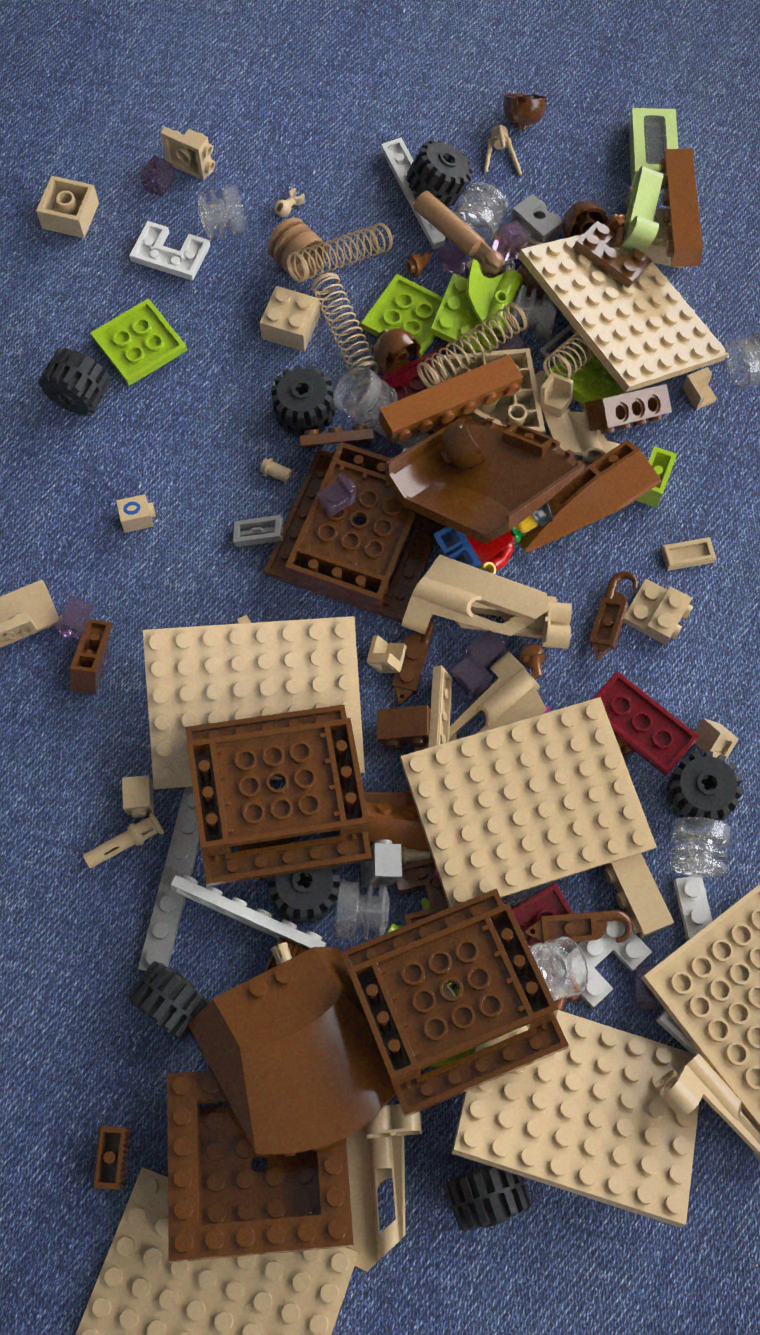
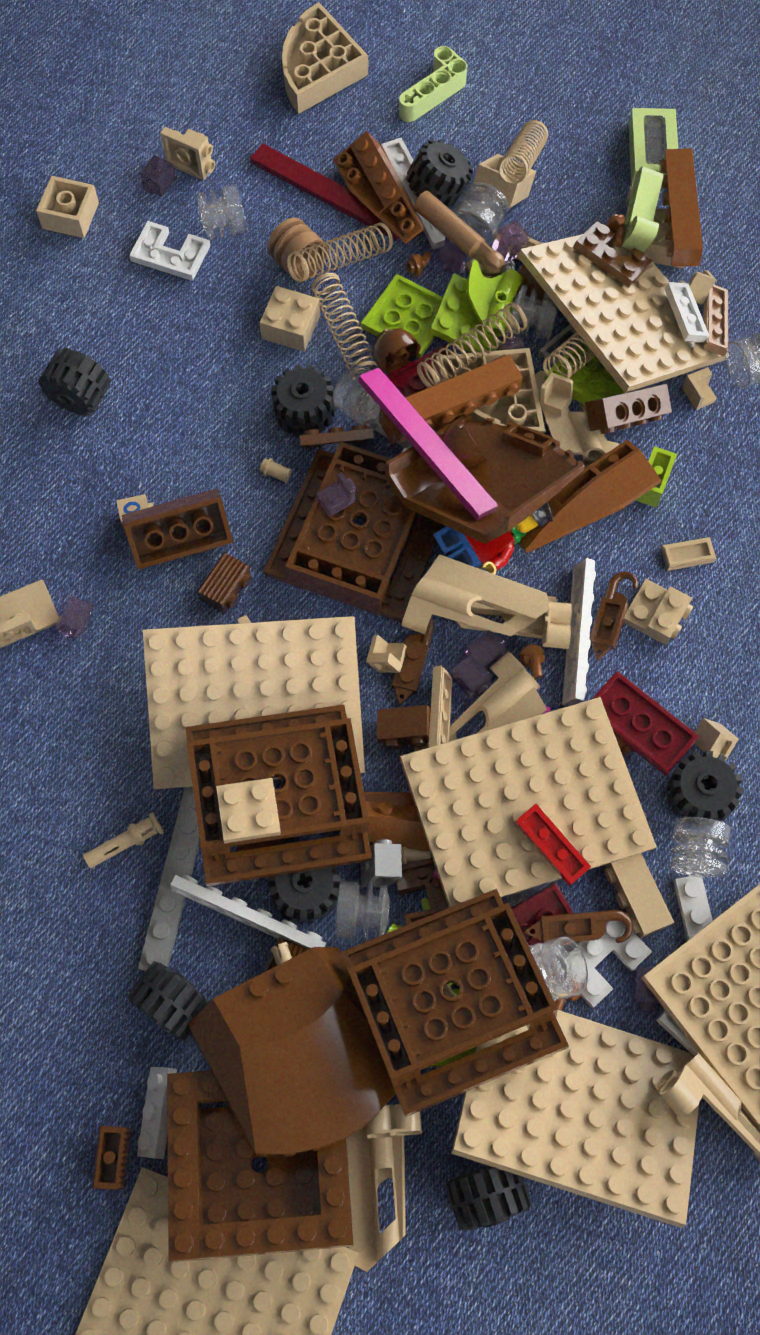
reddish brown slope [70,619,112,695] -> none
lime plate [90,298,187,386] -> none
tan brick [122,775,154,818] -> none
light grey tile [233,515,284,547] -> none
tan arm [274,188,305,218] -> none
tan plant [484,125,522,176] -> none
reddish brown cylinder [503,93,547,129] -> none
light grey brick [511,194,563,244] -> none
reddish brown cylinder [562,201,608,238] -> none
none -> reddish brown brick [122,488,234,570]
none -> white plate [137,1067,177,1159]
none -> reddish brown brick [197,552,252,613]
none -> tan plate [216,778,281,843]
none -> dark red tile [250,143,399,241]
none -> tan brick [282,2,368,114]
none -> dark orange wedge [333,131,424,244]
none -> tile [358,368,498,520]
none -> yellowish green beam [399,46,467,122]
none -> tan brick [471,154,536,208]
none -> tan piece [499,120,548,184]
none -> red plate [514,804,591,886]
none -> white plate [562,558,596,706]
none -> white plate [664,282,709,342]
none -> tan panel [679,270,716,305]
none -> medium nougat tile [703,285,728,357]

